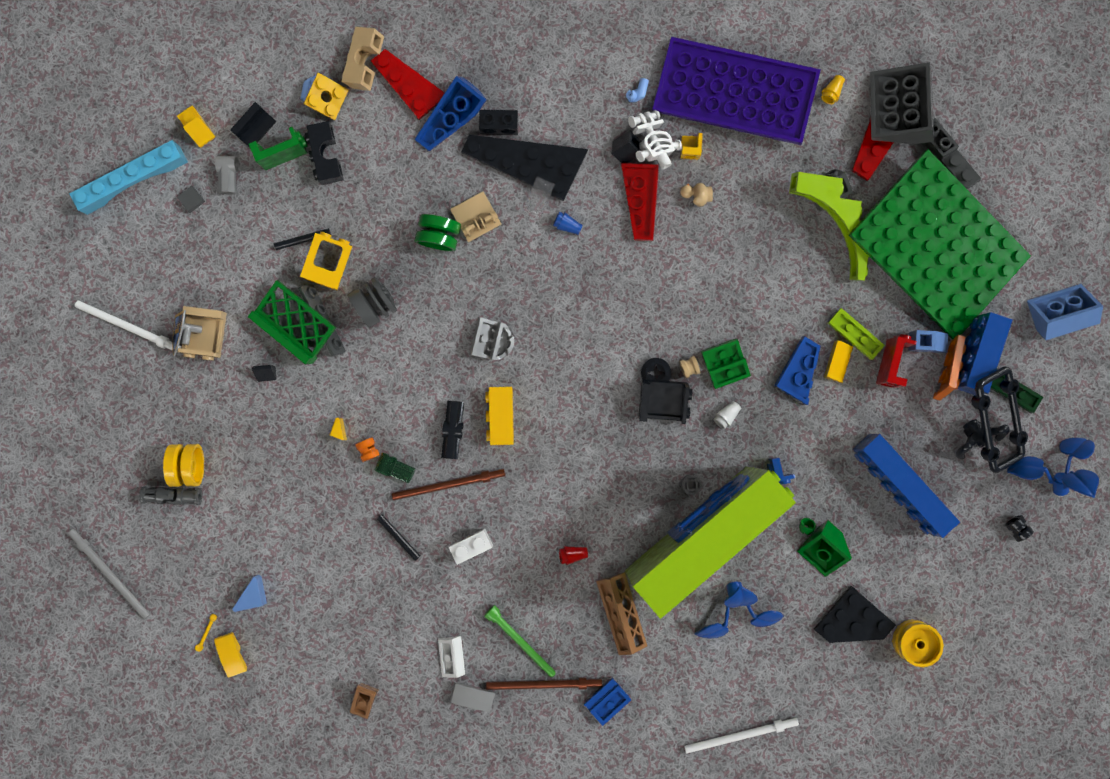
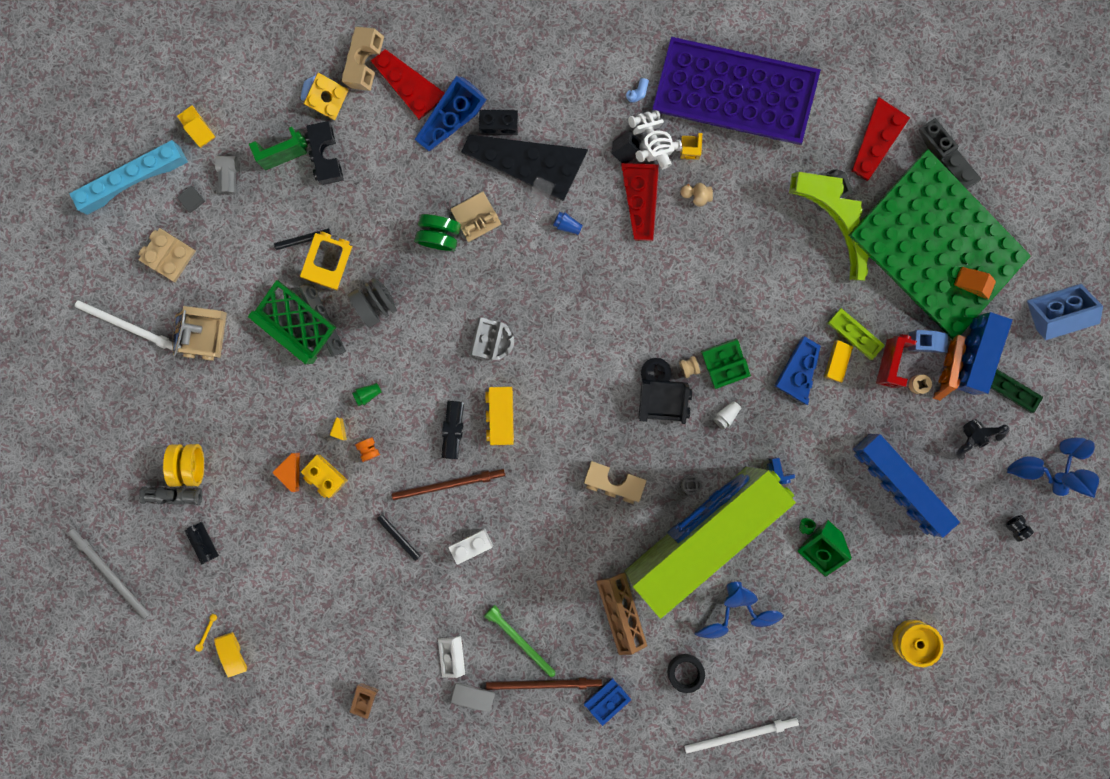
black panel [230,102,276,148] -> none
medium blue slope [232,575,267,612] -> none
black slope [252,365,277,382] -> none
clear green piece [374,452,416,483] -> none
red cone [559,546,588,565] -> none
black plate [814,586,896,643] -> none
yellow cone [821,75,845,105] -> none
dark grey slope [870,62,934,144] -> none
black bar [971,366,1028,473] -> none
none -> tan plate [139,228,196,282]
none -> black hinge [185,522,219,565]
none -> orange slope [272,453,300,492]
none -> yellow brick [301,455,348,498]
none -> green cone [352,383,382,406]
none -> tan arch [584,461,647,504]
none -> black tyre [667,654,705,693]
none -> tan wheel [908,375,932,394]
none -> orange slope [954,267,996,300]

